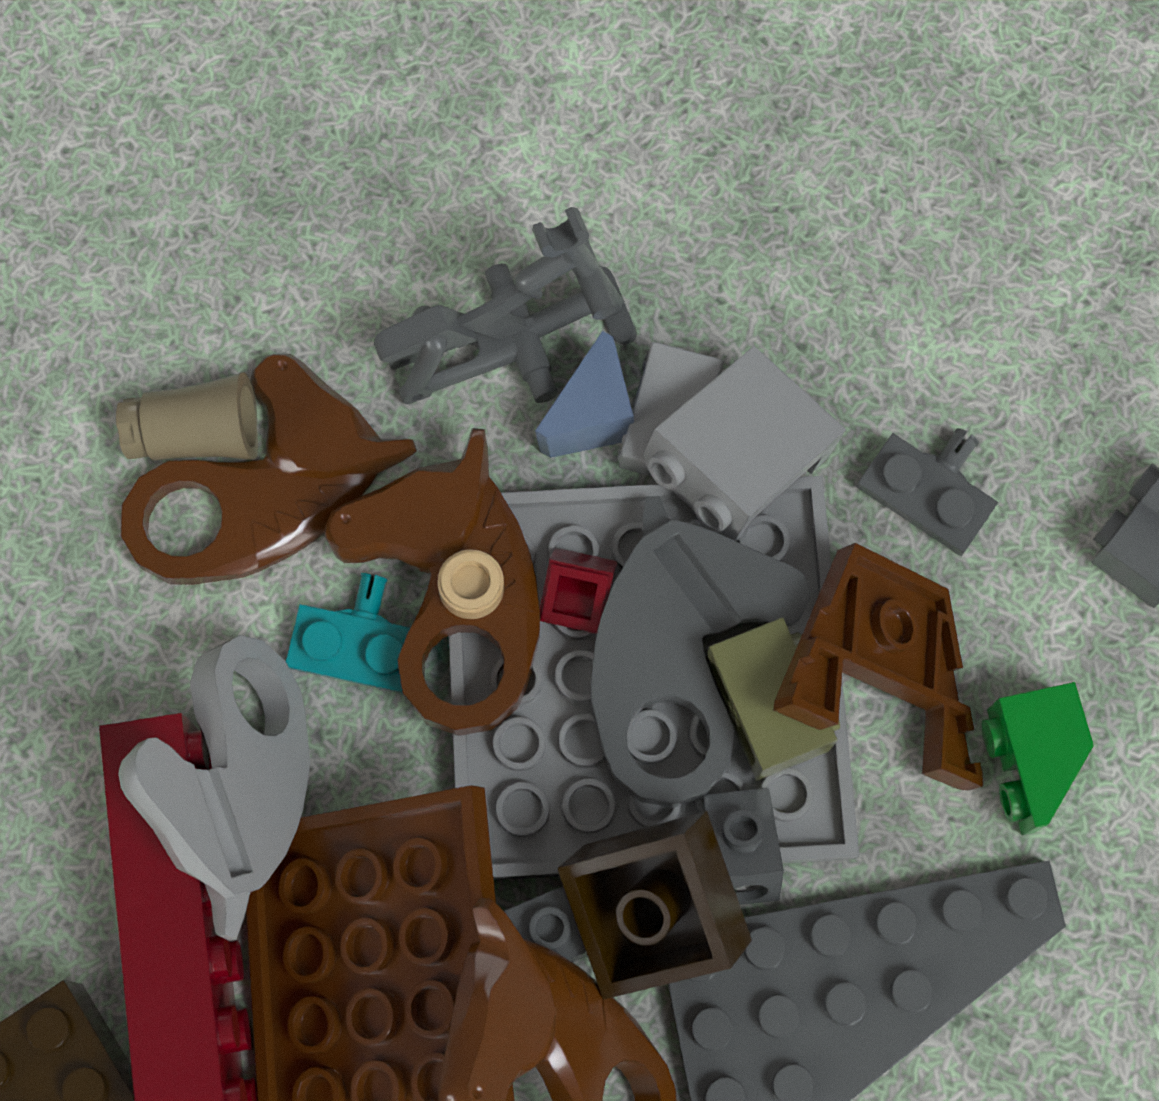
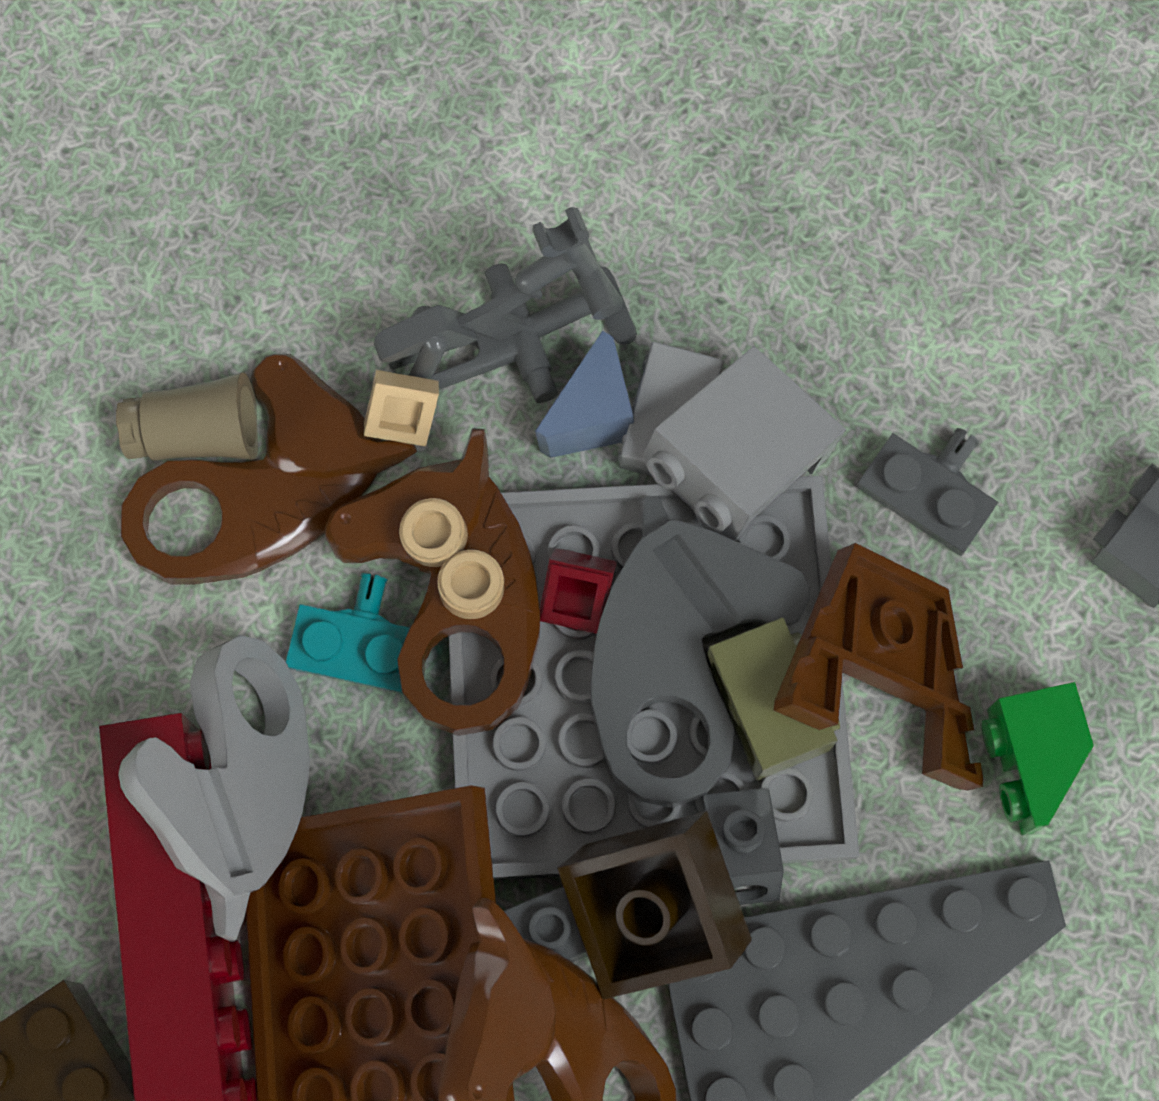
none -> tan plate [364,370,439,446]
none -> tan tile [399,498,468,567]

